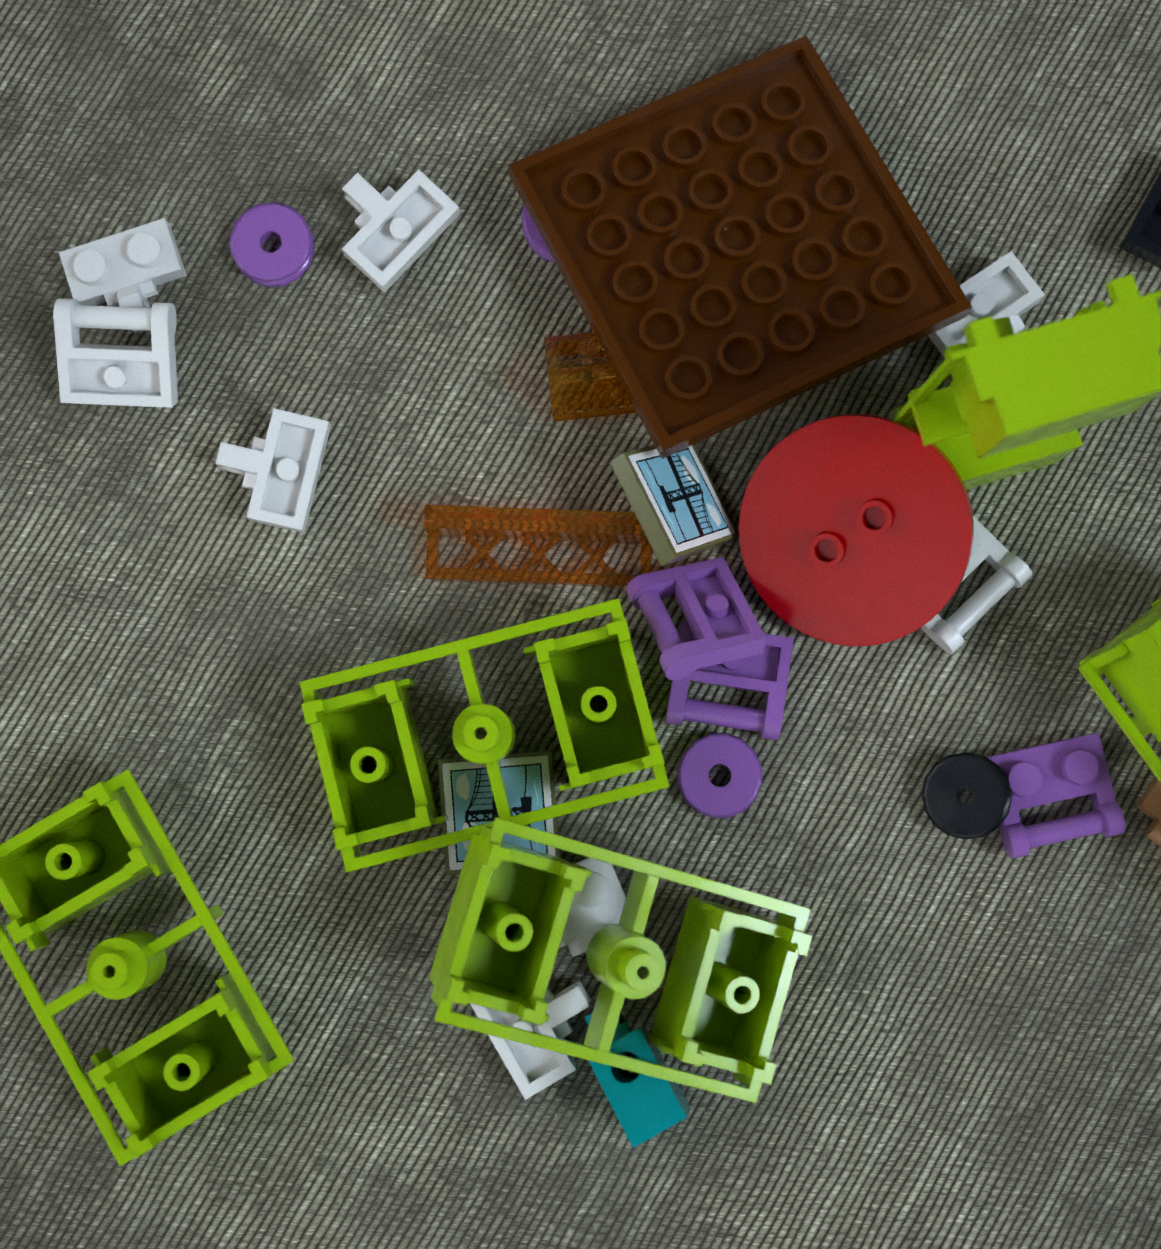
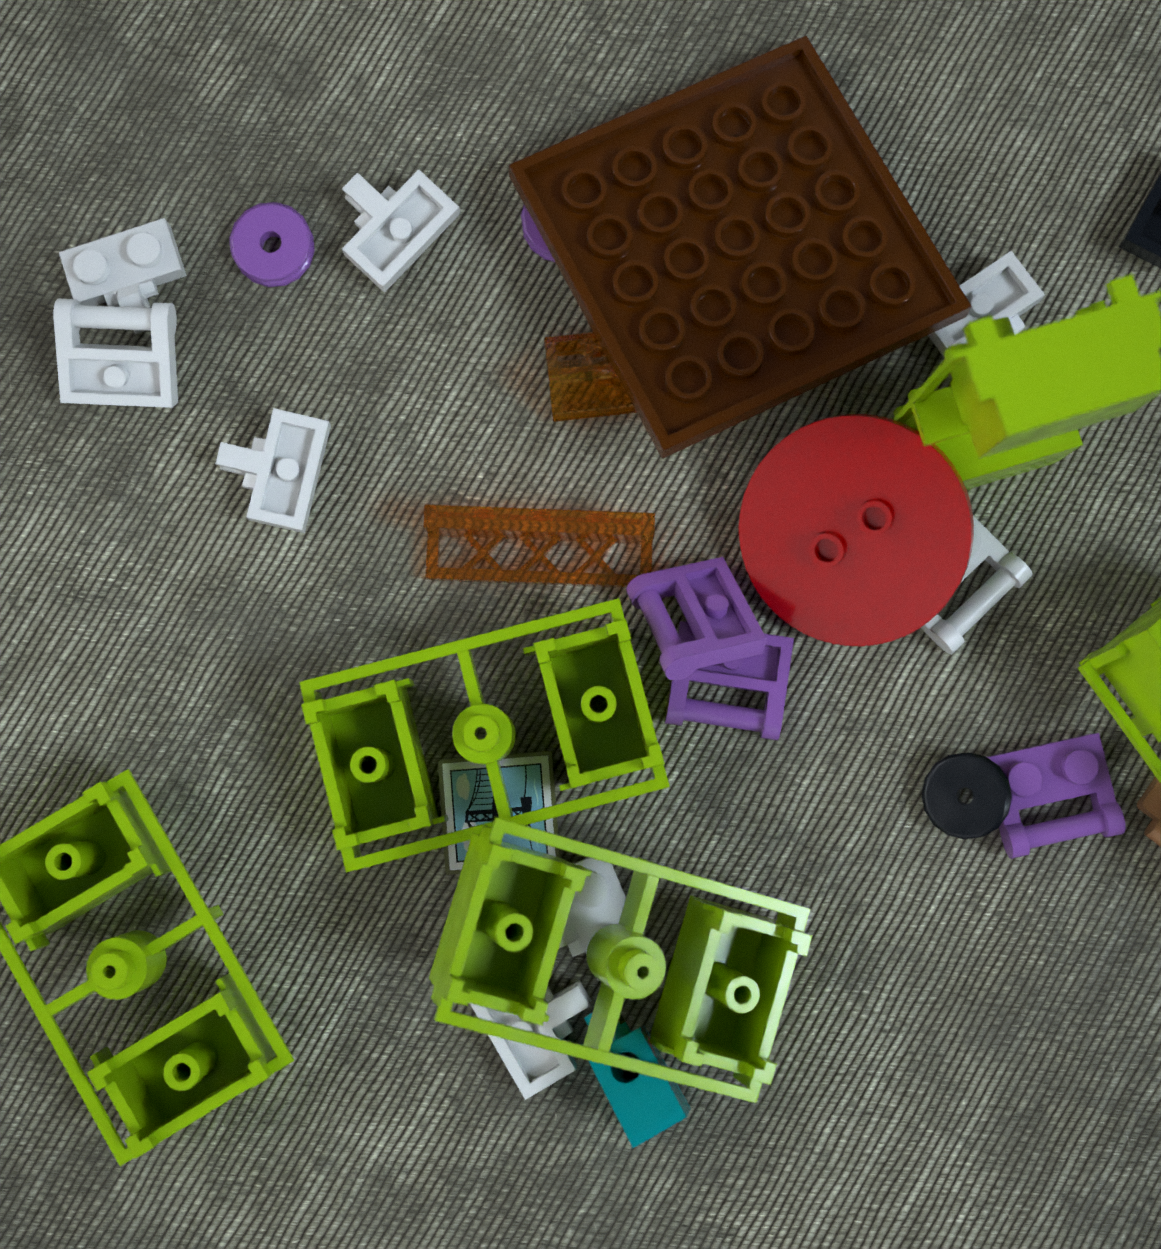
tile [610,444,739,566] -> none
medium lavender piece [677,733,762,818] -> none

